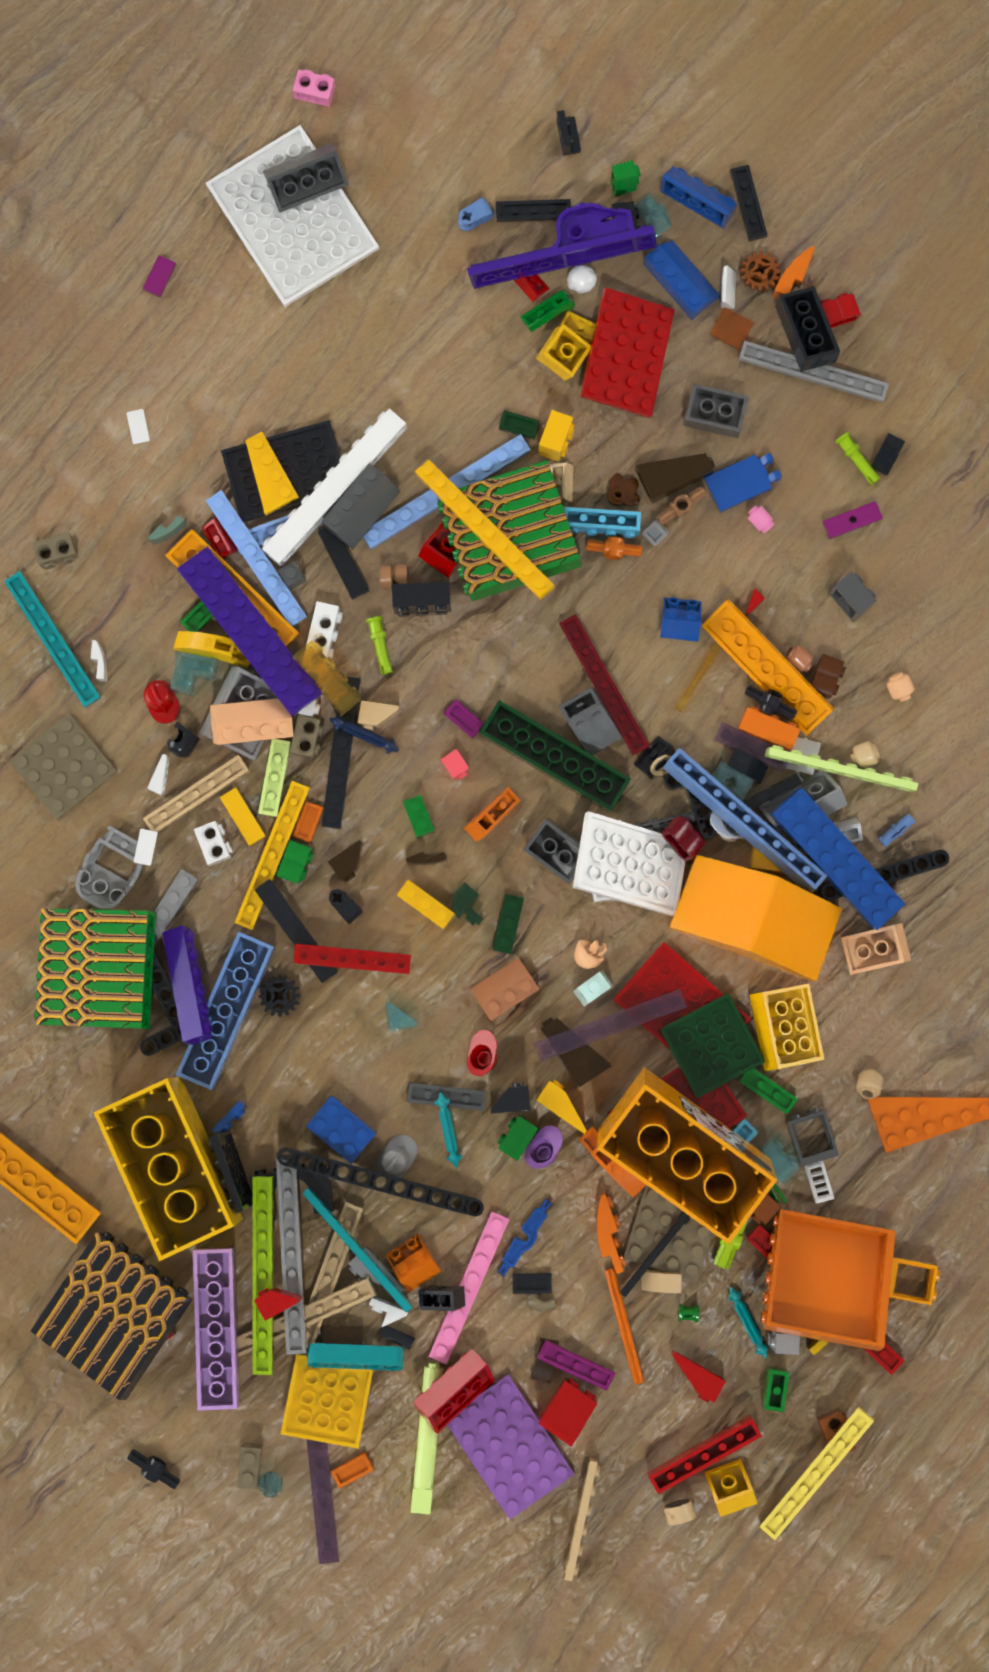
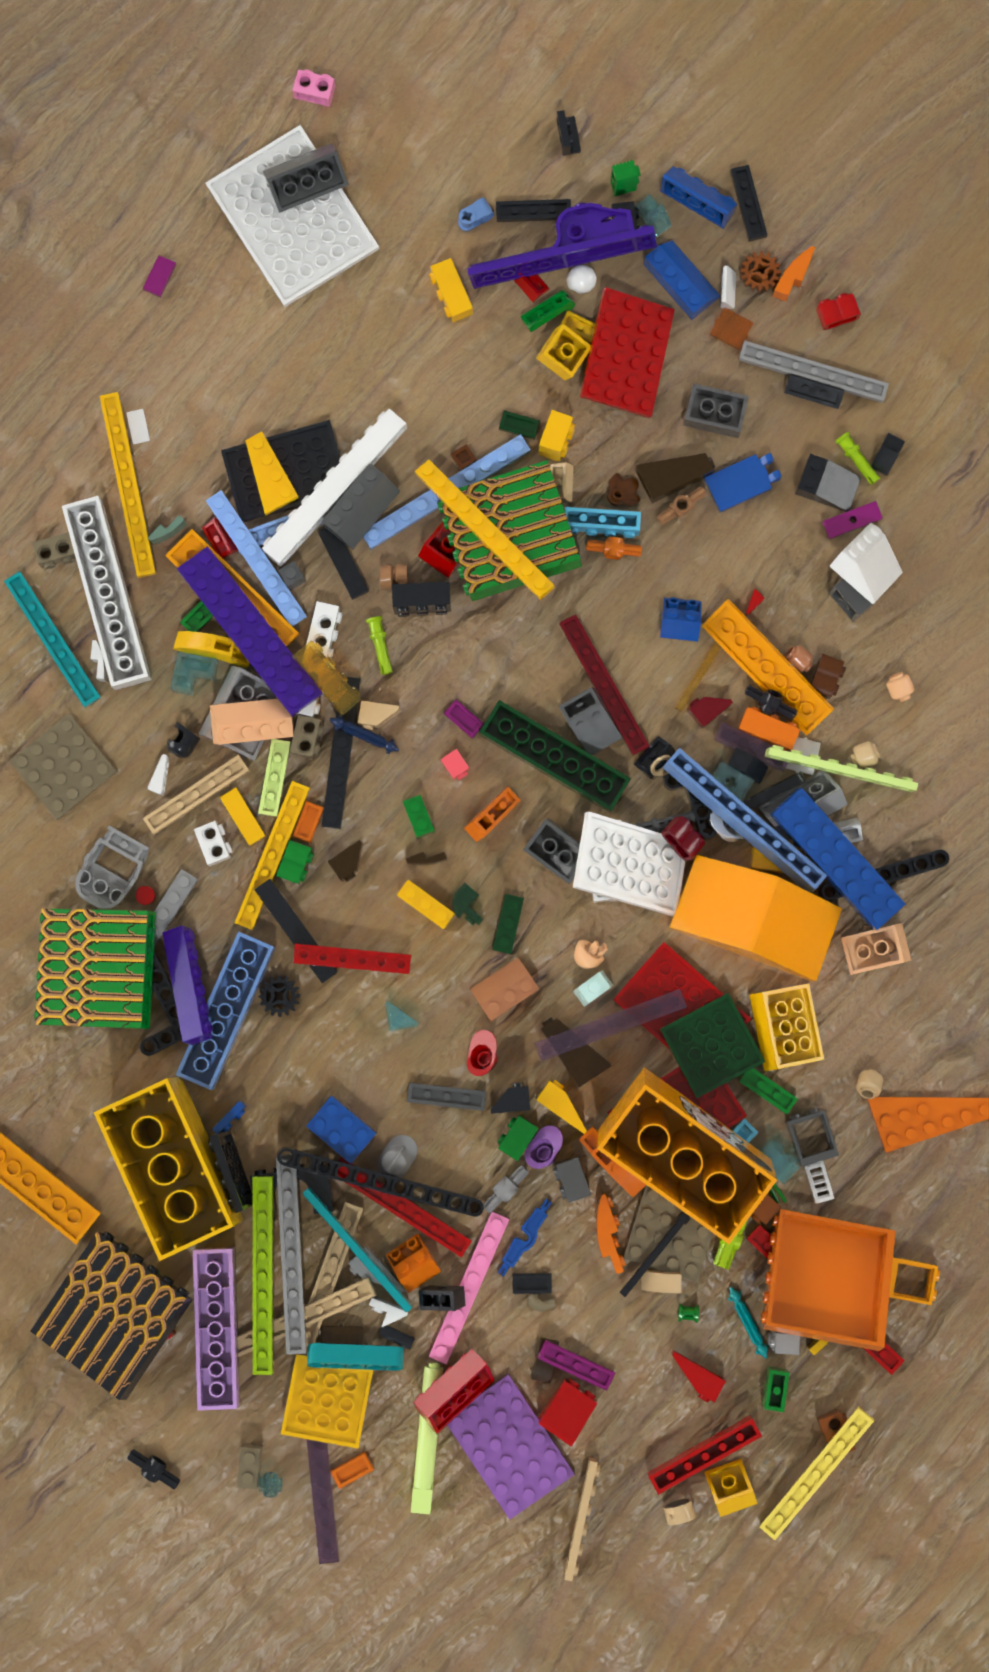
white sticker [134,829,158,866] -> none
red piece [143,680,180,724] -> none
red slope [254,1287,303,1321] -> none
black piece [329,889,364,925] -> none
teal wheel [434,1092,463,1168] -> none
orange axle [605,1268,644,1384] -> none
light grey plate [642,519,670,547] -> none
bright pink brick [748,505,775,534] -> none
black brick [775,286,840,372] -> none
medium blue pin [878,813,915,847] -> none
none -> white brick [62,496,152,690]
none -> yellow plate [100,392,156,578]
none -> red tile [135,886,156,905]
none -> red plate [338,1156,472,1258]
none -> yellow brick [429,258,473,323]
none -> reddish brown plate [451,444,477,471]
none -> light grey axle [483,1165,529,1213]
none -> dark grey brick [553,1156,591,1203]
none -> dark red slope [687,697,733,729]
none -> black plate [784,374,844,409]
none -> slope [795,453,861,512]
none -> white slope [830,523,903,604]

